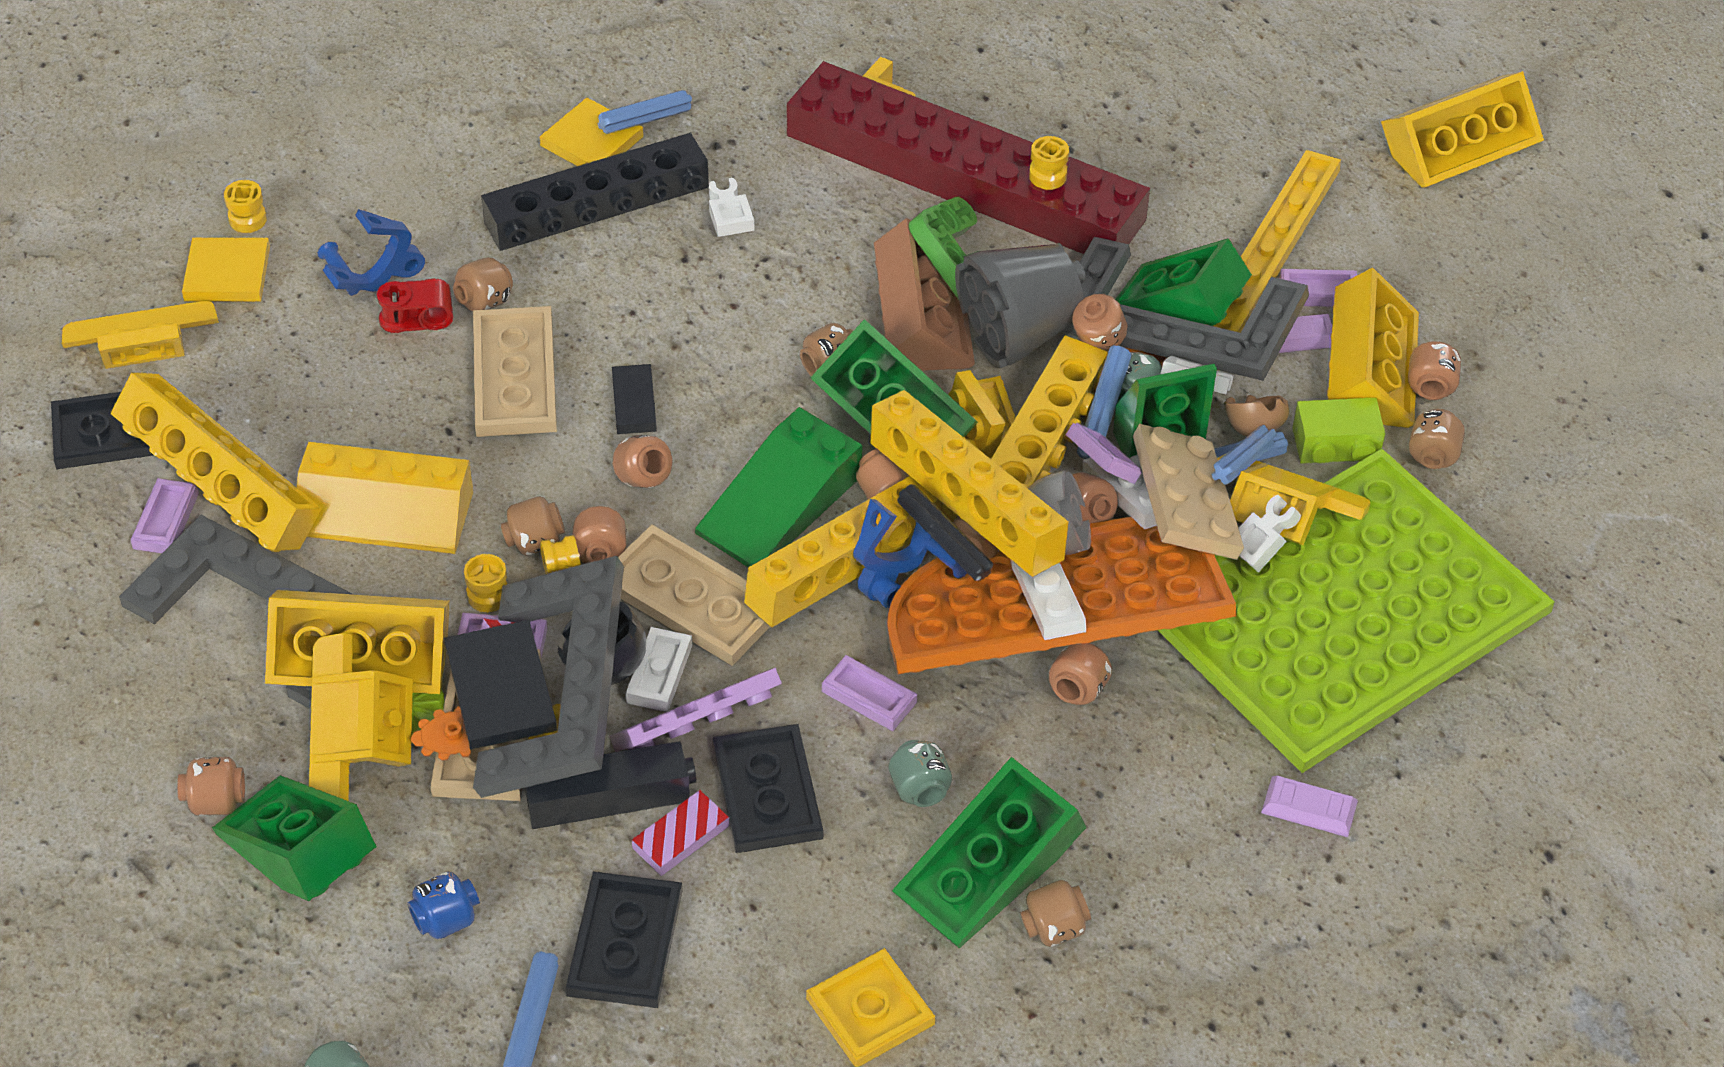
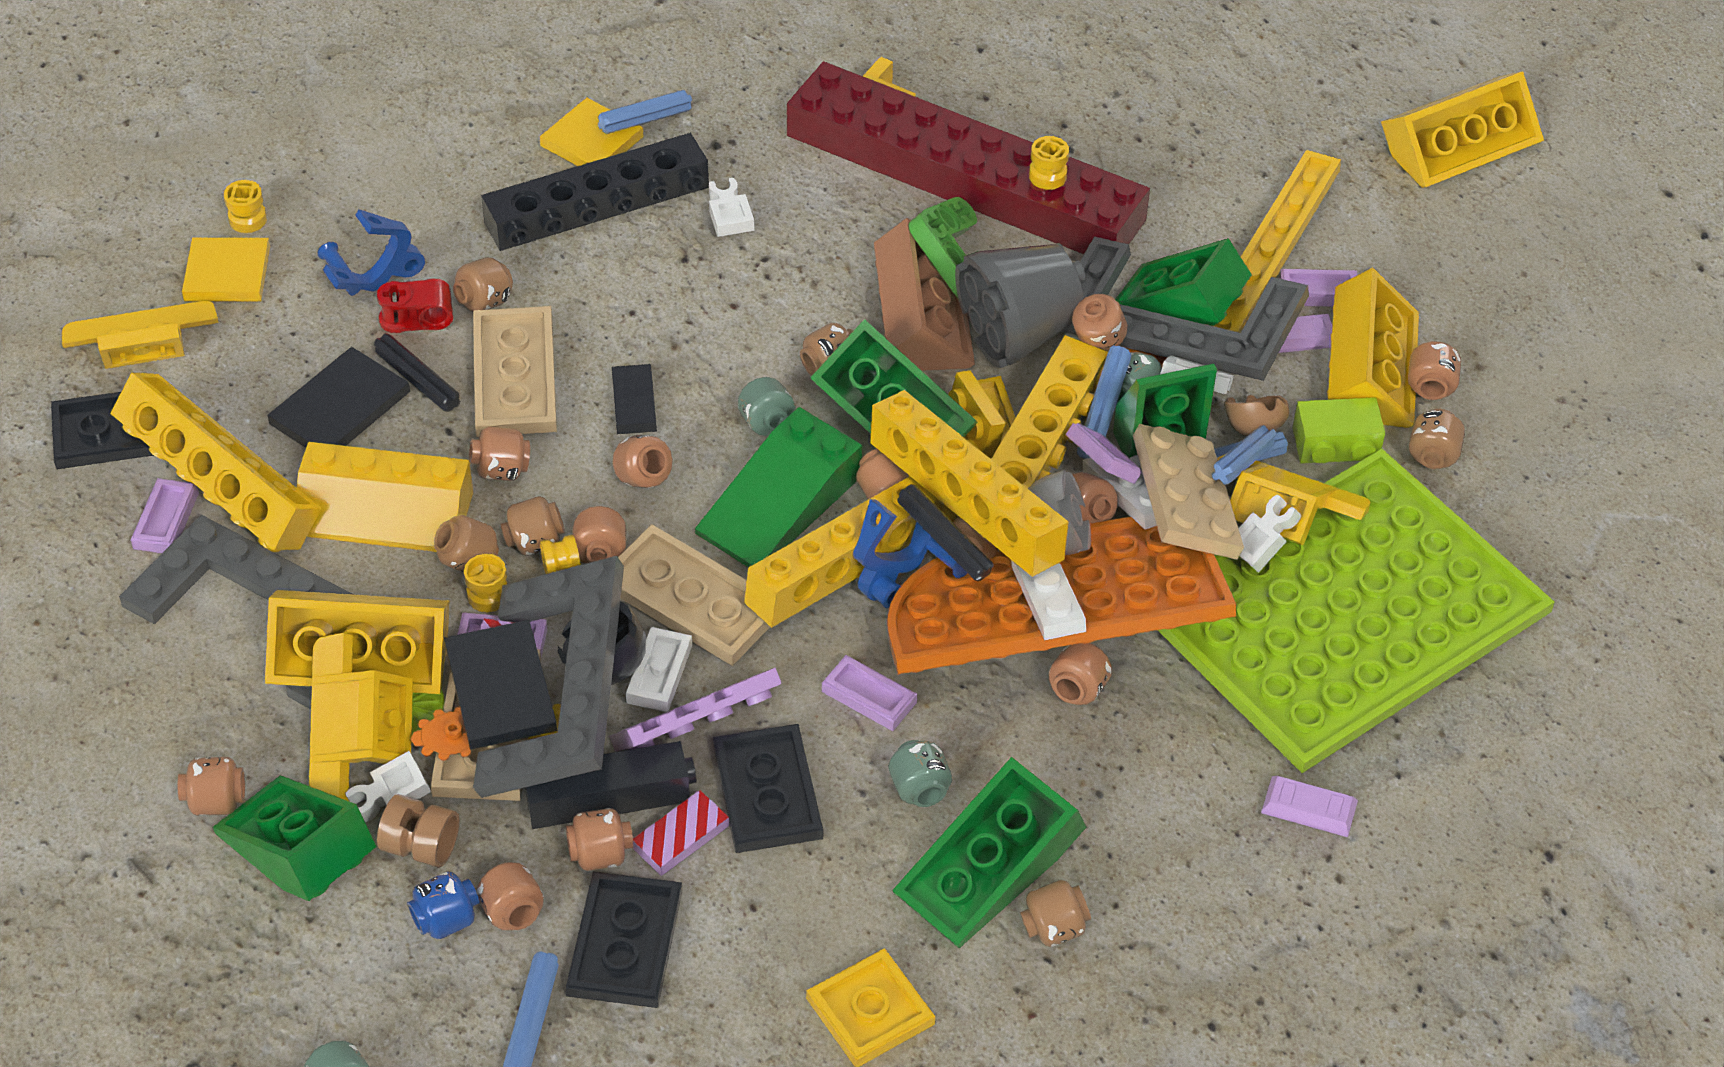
none -> black tile [267,346,410,448]
none -> white plate [345,751,431,822]
none -> black axle [374,333,461,412]
none -> medium nougat wheel [377,794,460,868]
none -> medium nougat head [434,515,499,572]
none -> nougat head [469,427,530,481]
none -> nougat head [477,862,544,931]
none -> nougat head [566,808,633,871]
none -> sand green head [738,377,796,436]

